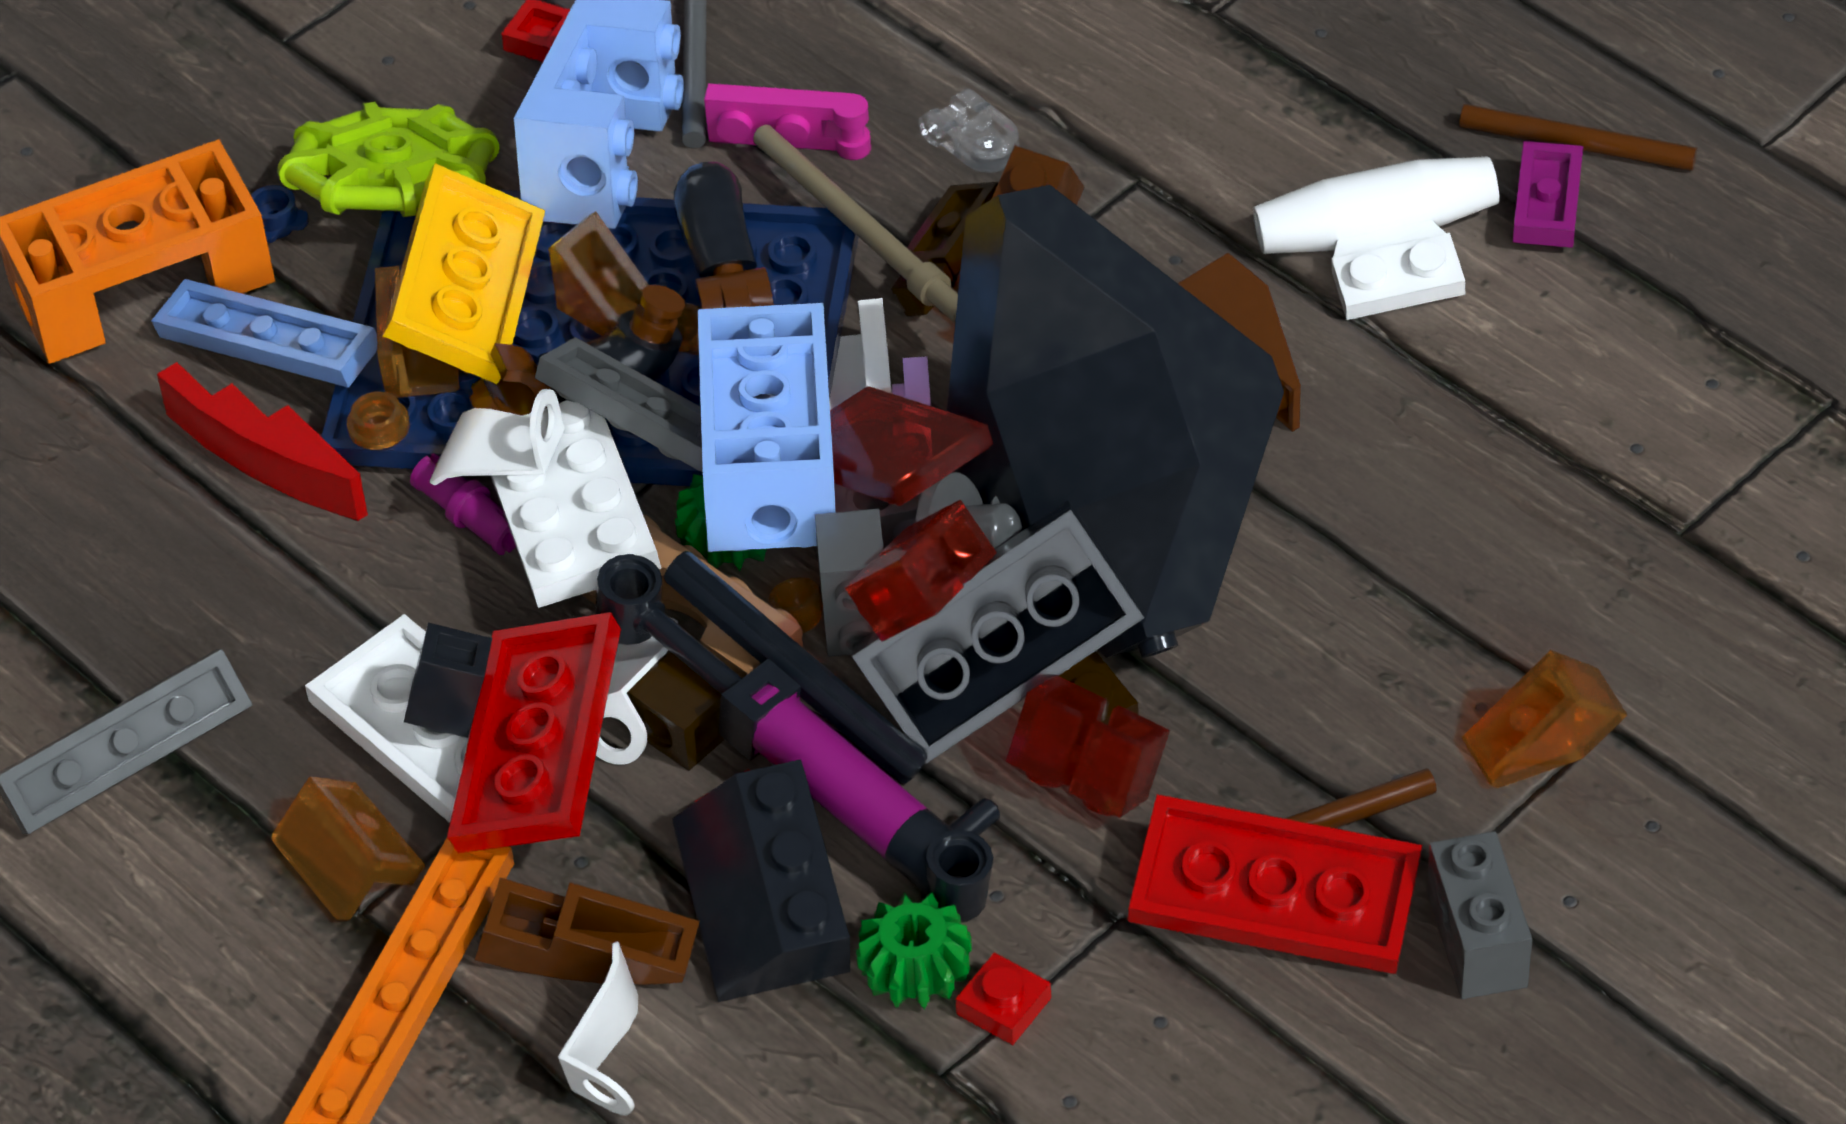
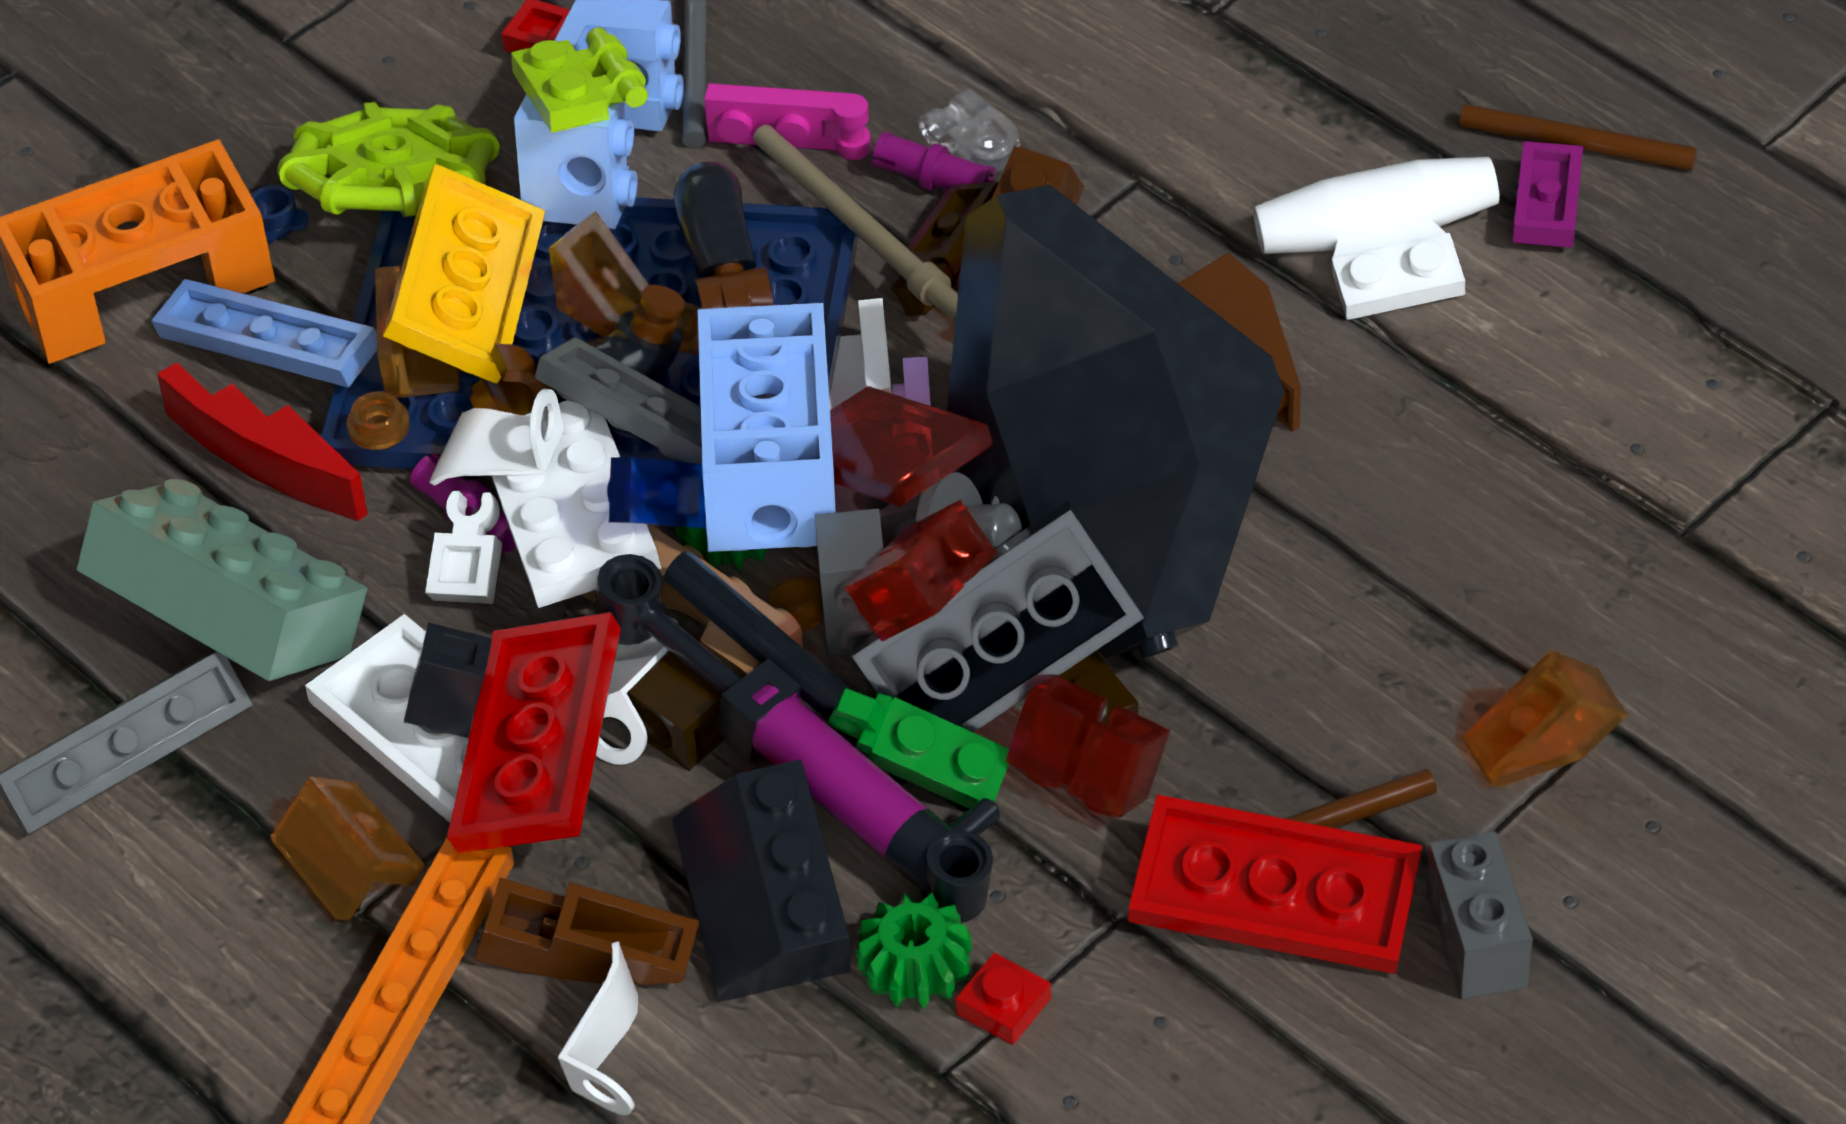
none -> sand green brick [76,479,368,681]
none -> white plate [425,491,503,604]
none -> lime plate [511,27,648,133]
none -> clear blue plate [607,457,706,528]
none -> green hinge [827,688,1014,809]
none -> magenta pin [872,131,996,191]

